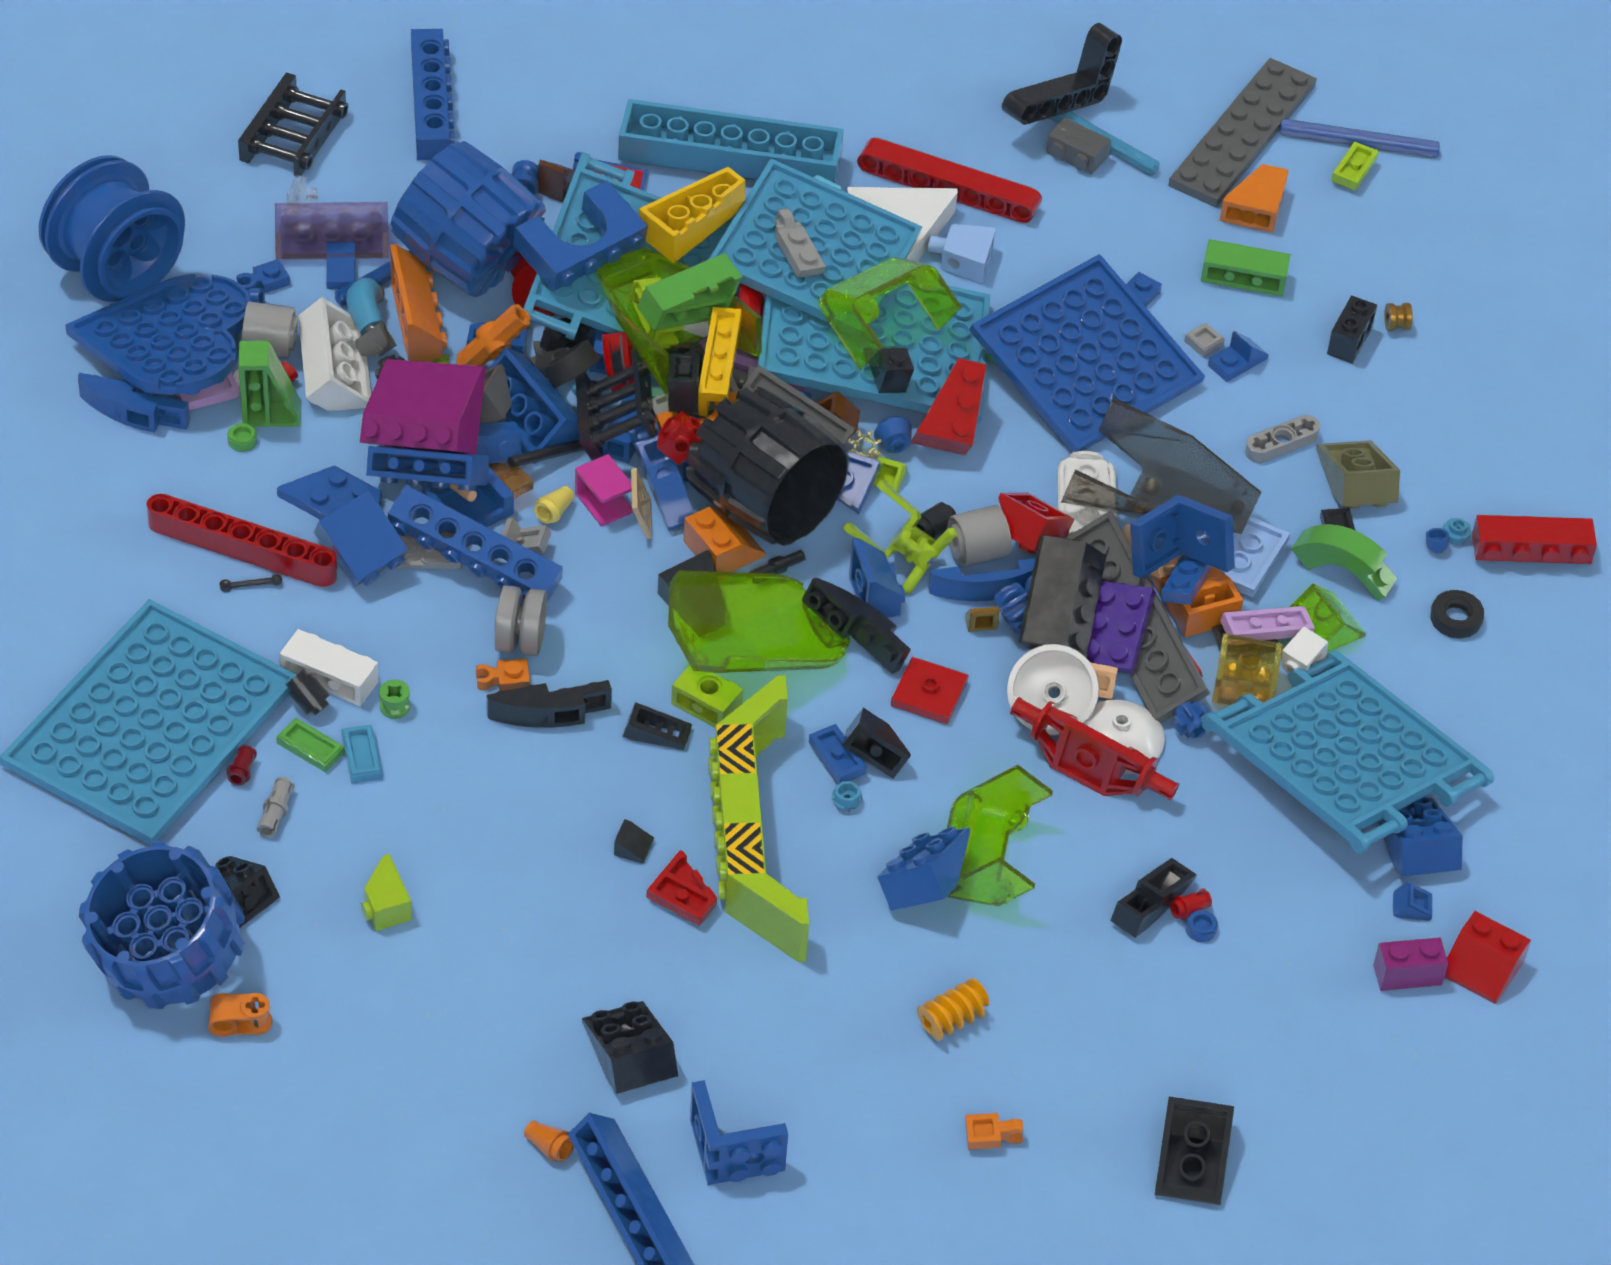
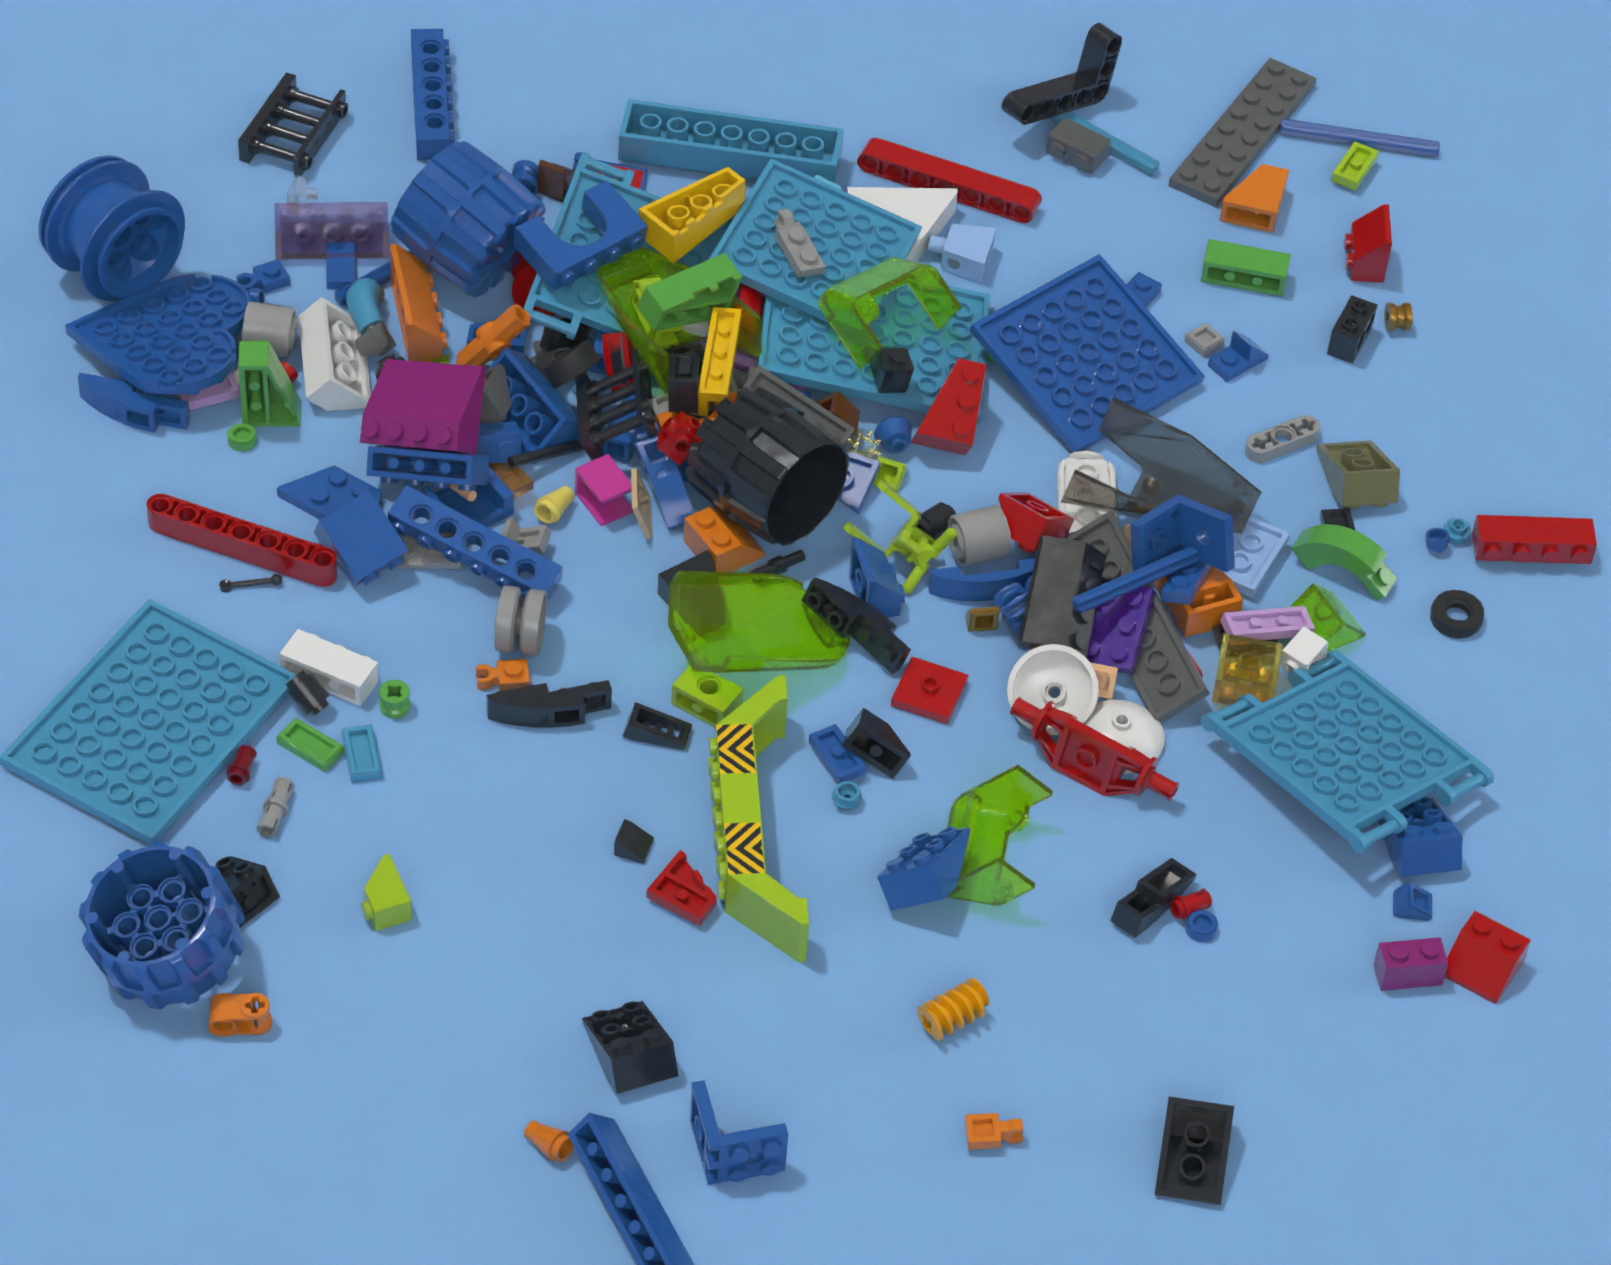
blue gear [1173,701,1210,738] -> none
none -> blue axle [1072,547,1199,613]
none -> red slope [1344,204,1392,283]

